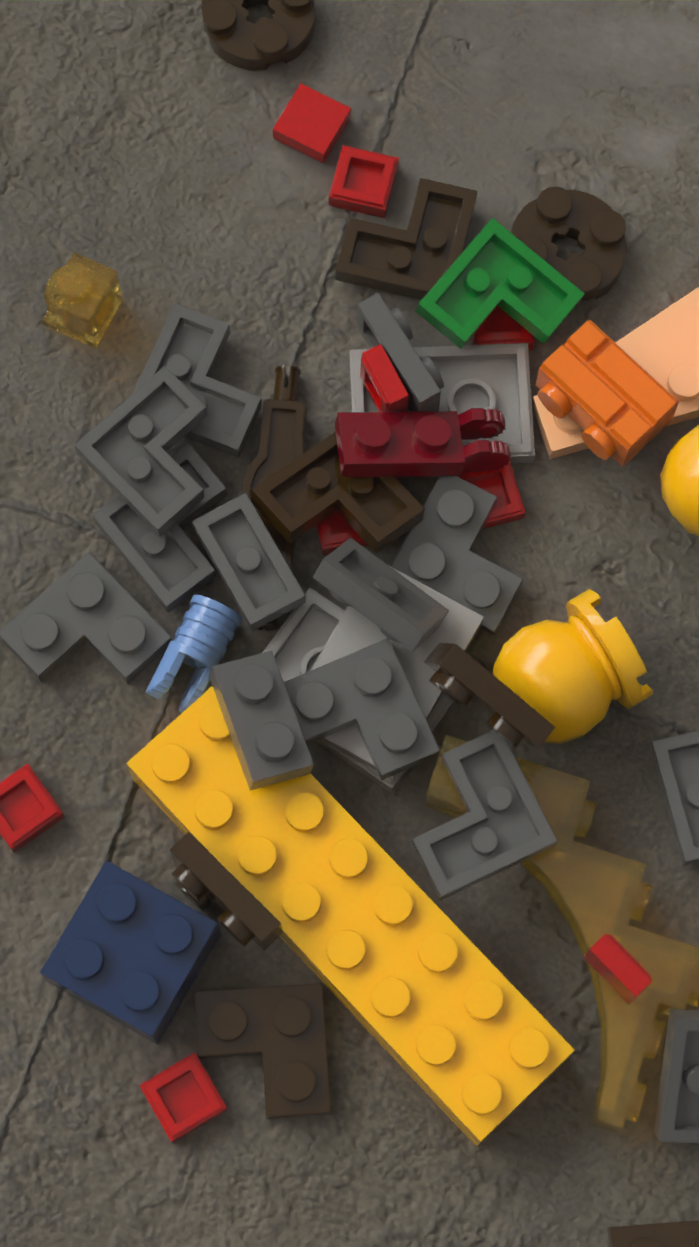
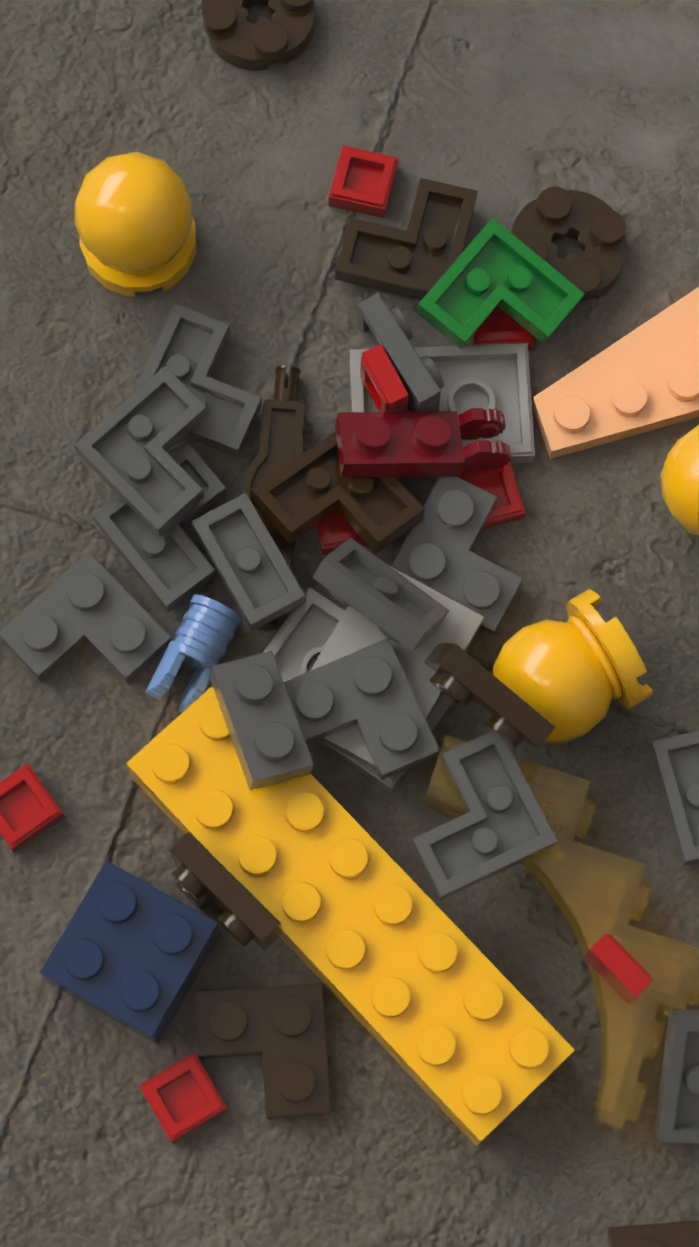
clear yellow brick [42,252,123,349] -> none
red tile [272,83,351,164] -> none
orange brick [536,320,679,467] -> none
none -> yellow tile [74,152,197,297]

